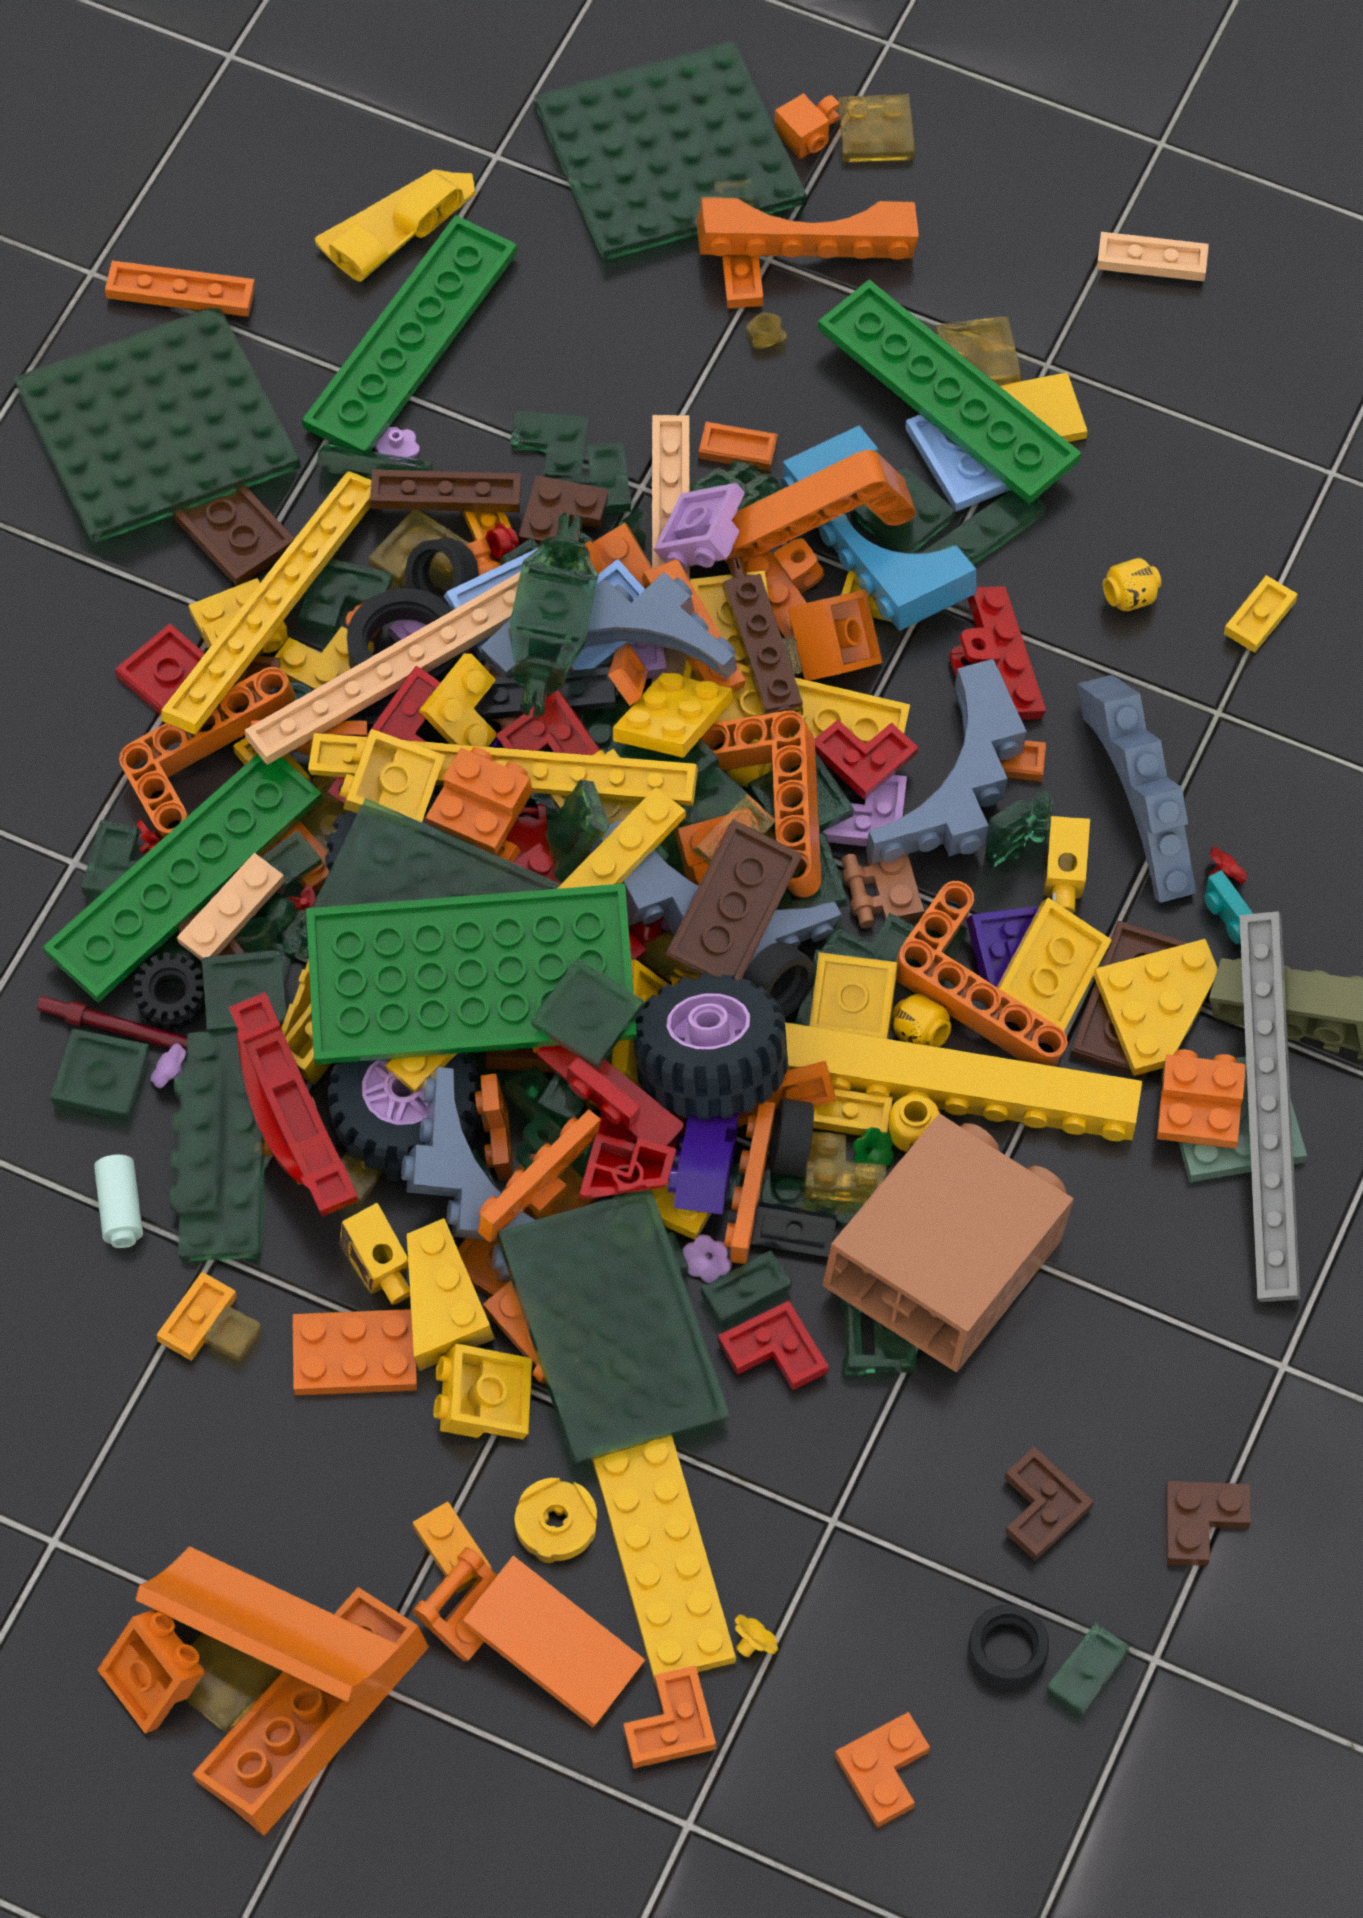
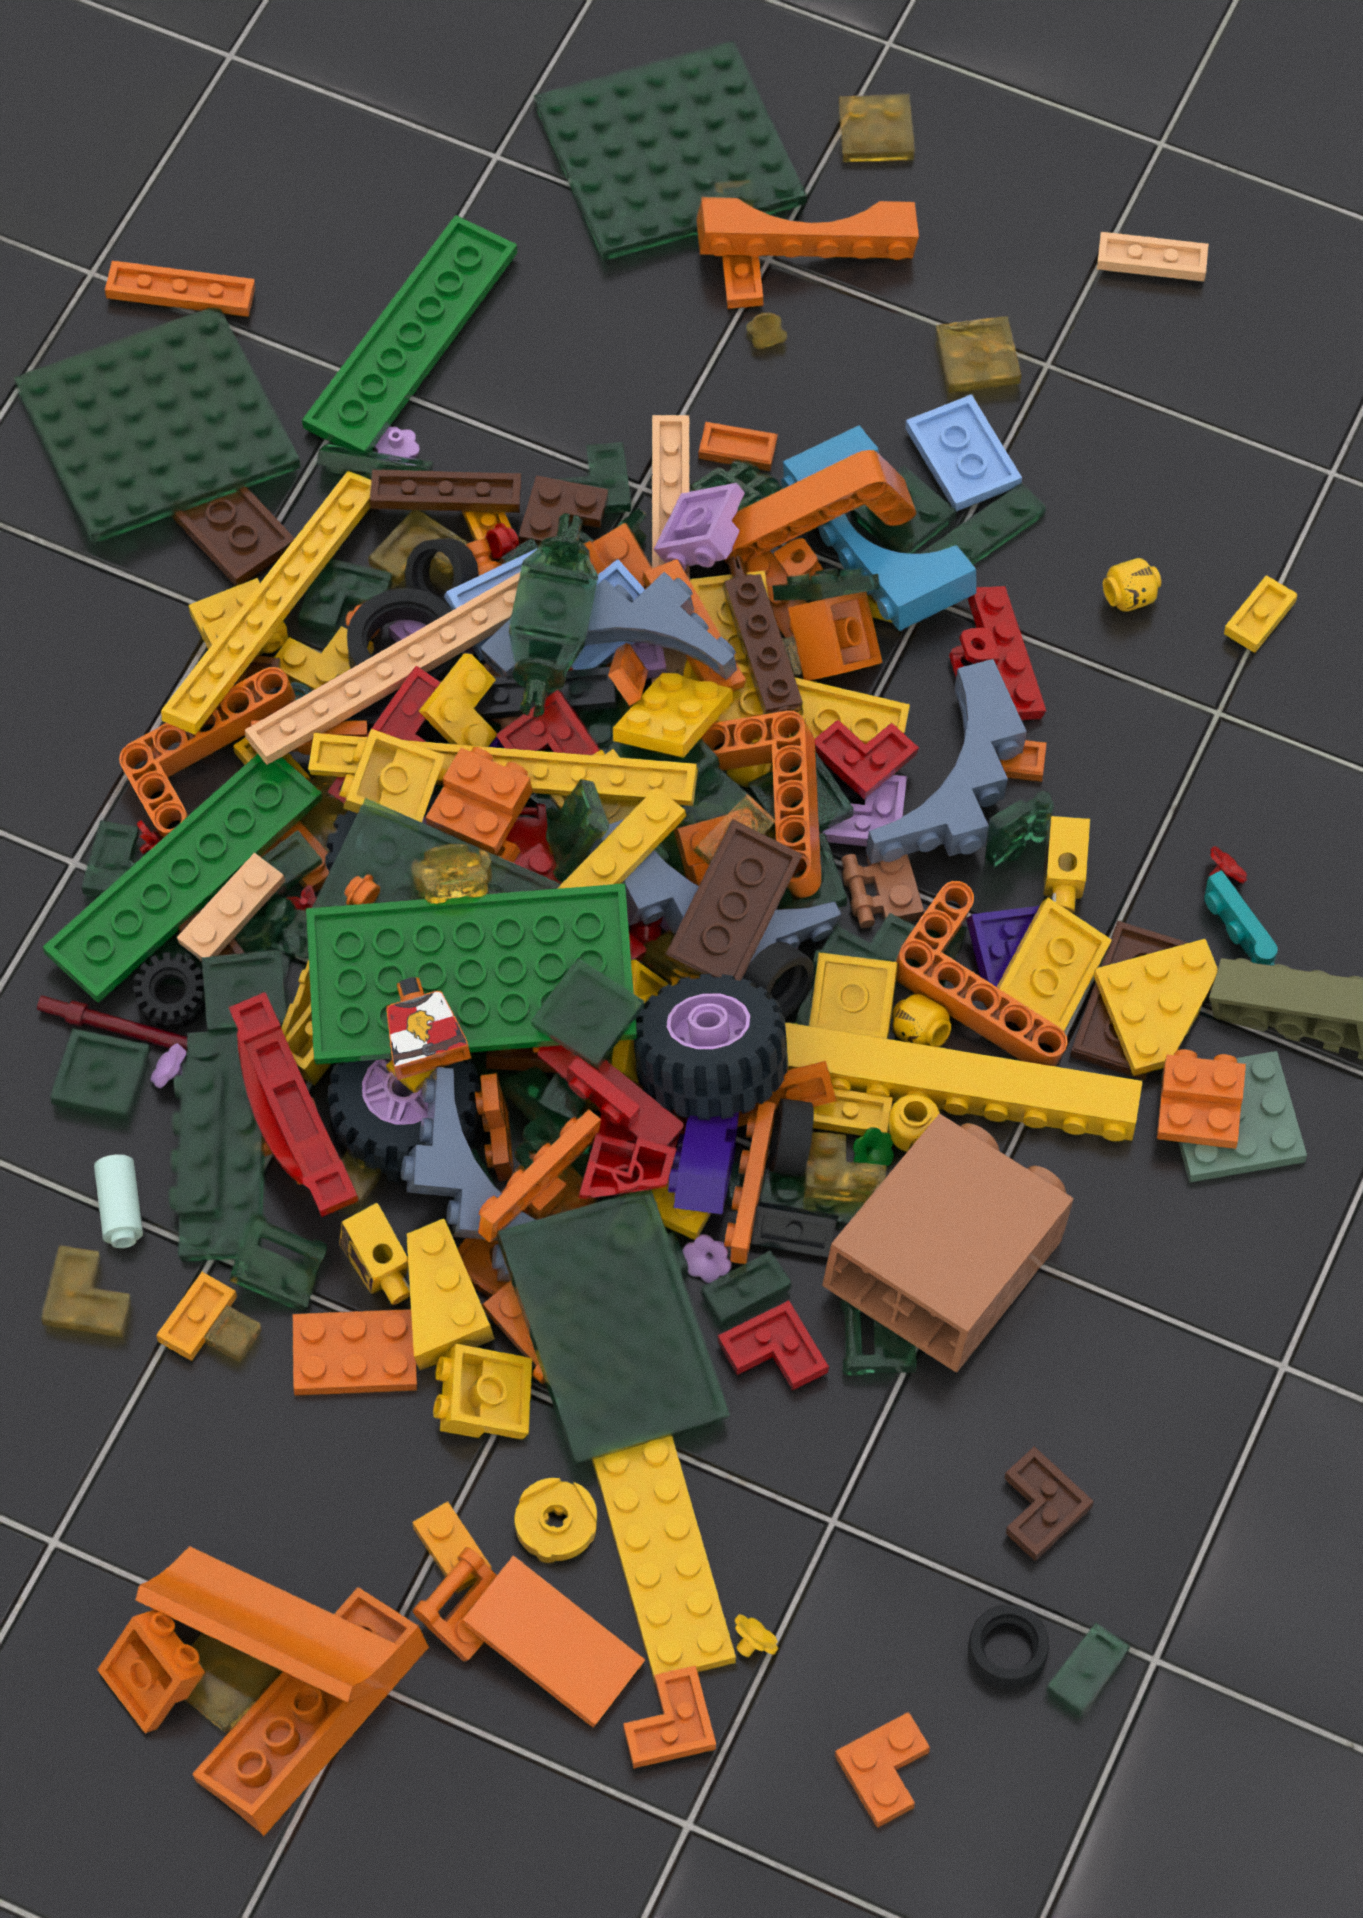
red tile [115,624,205,715] -> none
yellow panel [315,169,476,282] -> none
clear green plate [511,411,587,484] -> none
orange brick [774,93,840,159] -> none
green plate [818,280,1081,504] -> none
yellow tile [1000,372,1088,442] -> none
sand blue arch [1077,675,1196,903] -> none
reddish brown plate [1166,1481,1251,1566] -> none
light grey plate [1239,911,1300,1302] -> none
none -> clear yellow plate [41,1245,131,1337]
none -> clear green plate [229,1213,327,1312]
none -> orange plate [344,875,380,905]
none -> torso [386,977,471,1080]
none -> clear yellow plate [412,844,492,904]
none -> clear green plate [772,568,880,601]

